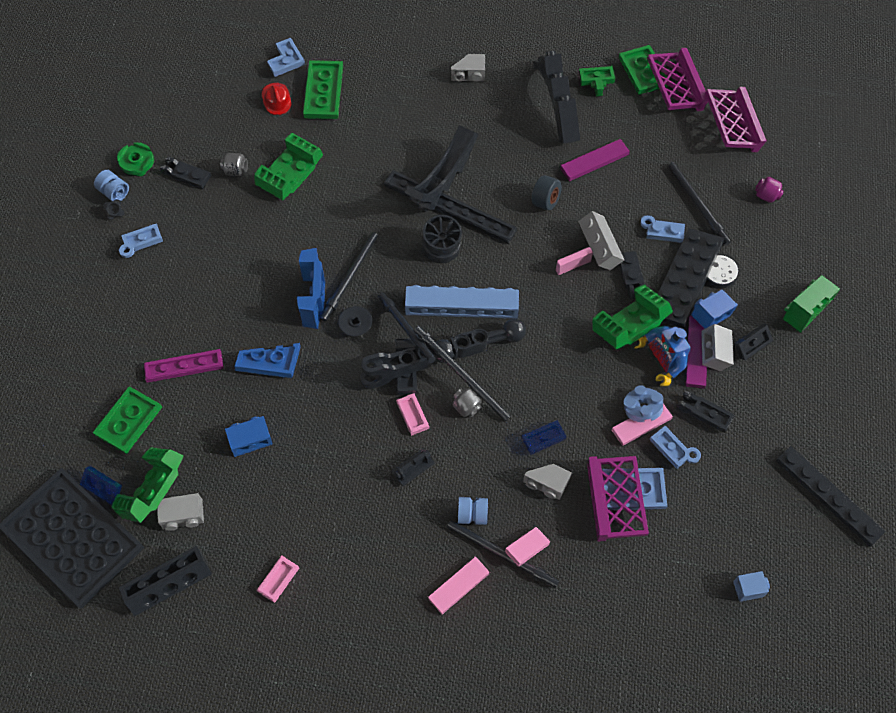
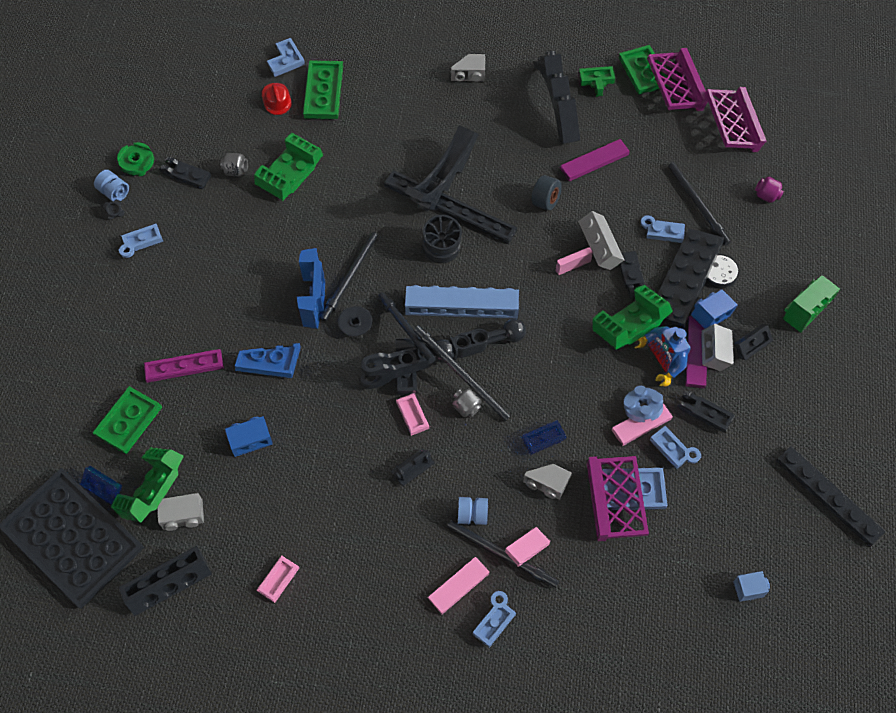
none -> medium blue hinge [473,591,516,648]

